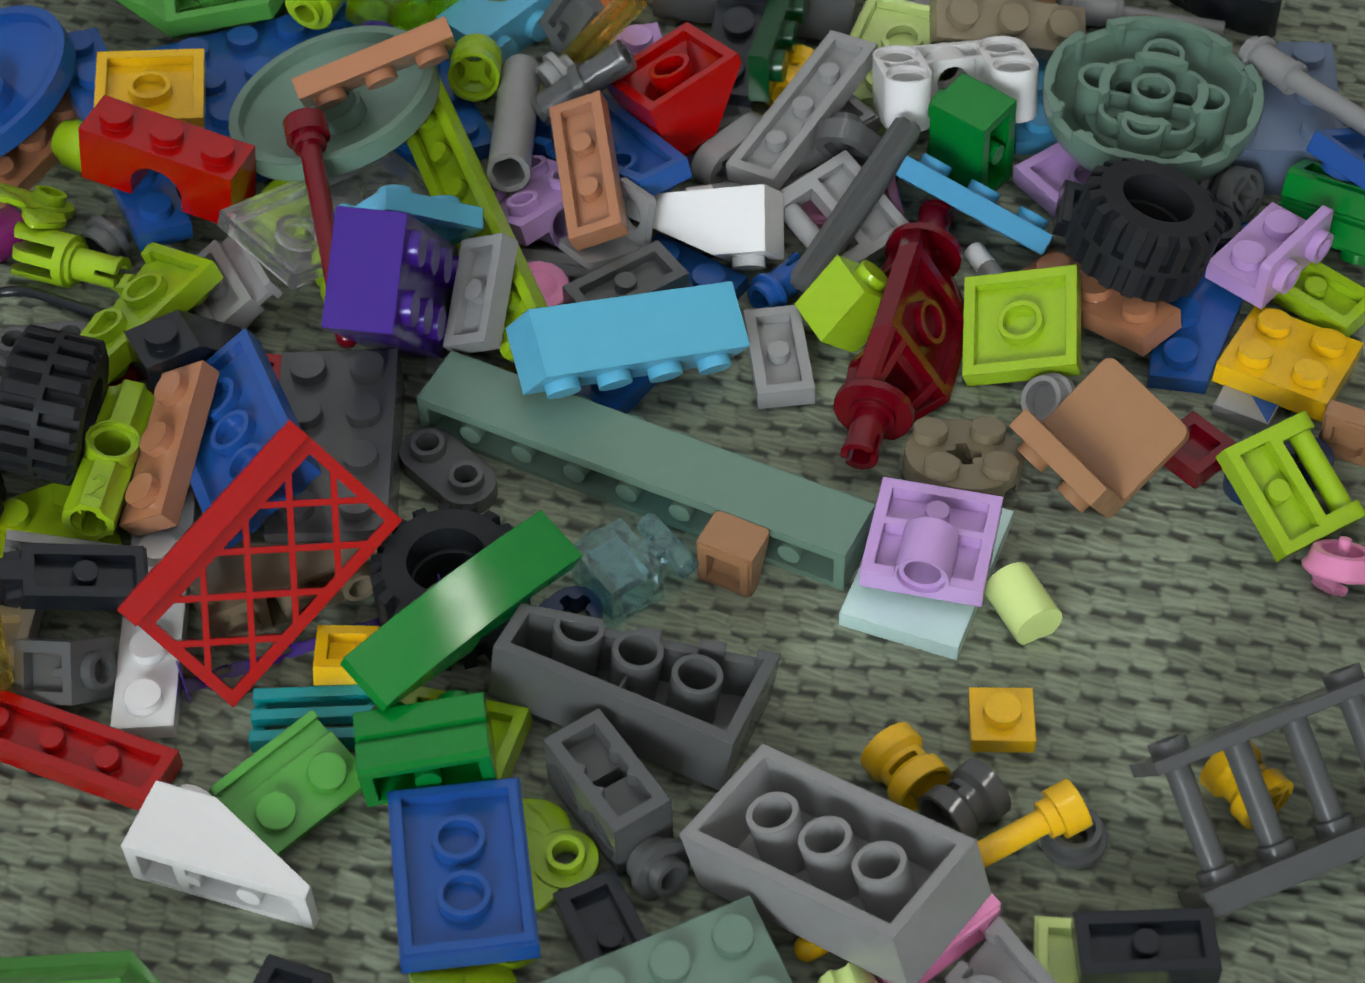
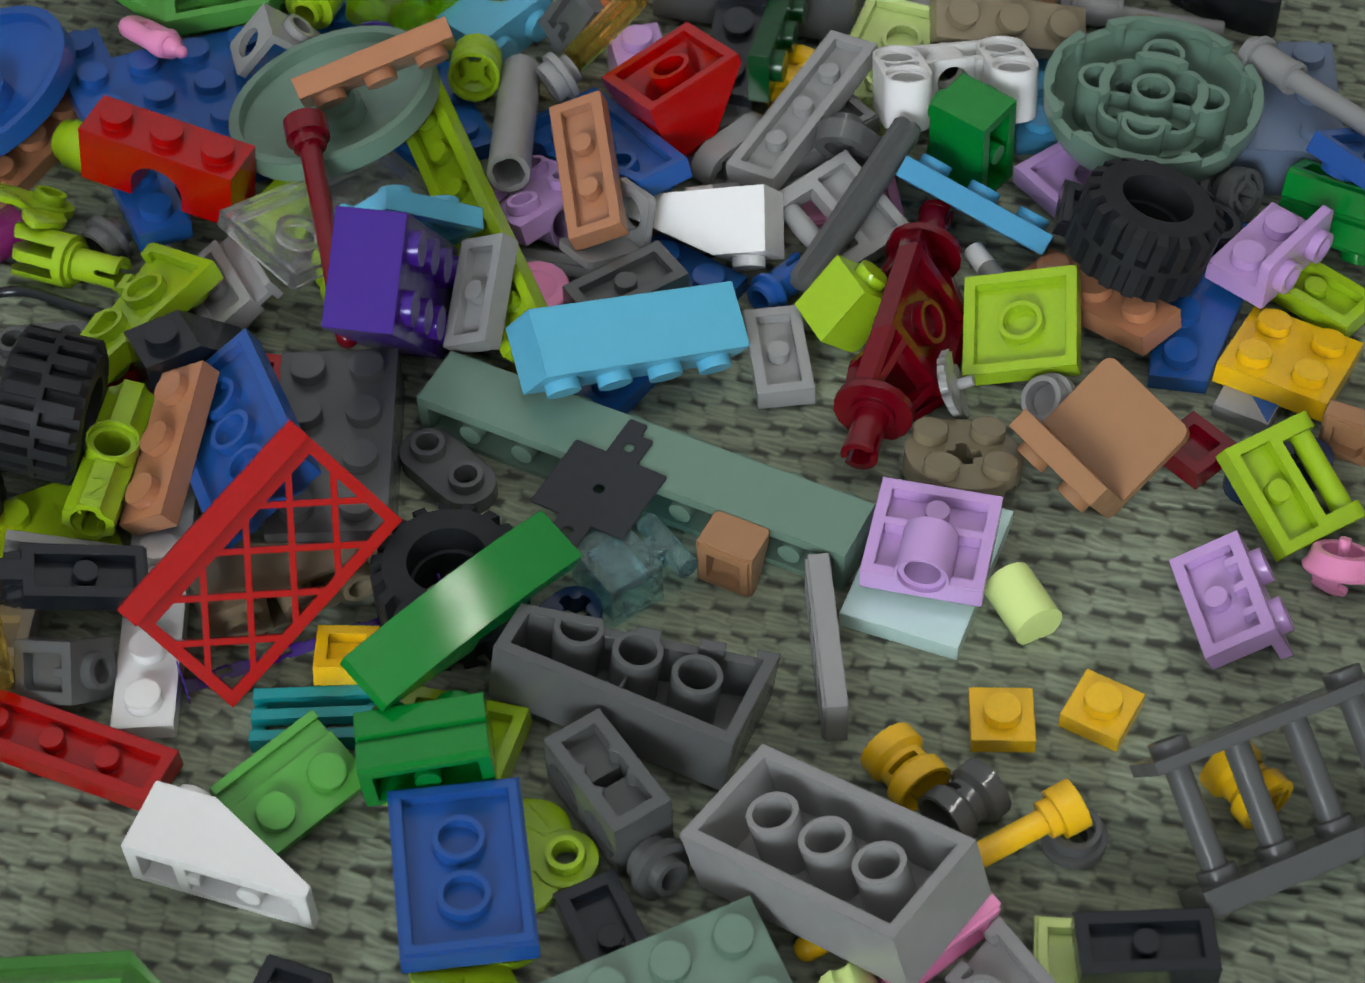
yellow plate [94,48,206,129] -> none
dark grey pin [531,39,637,126] -> none
none -> bright pink piece [118,15,188,59]
none -> light grey bracket [230,3,321,78]
none -> black piece [531,419,666,548]
none -> light grey tile [804,553,849,741]
none -> light grey plant [936,349,976,419]
none -> yellow plate [1058,669,1145,752]
none -> lavender bracket [1169,530,1295,670]

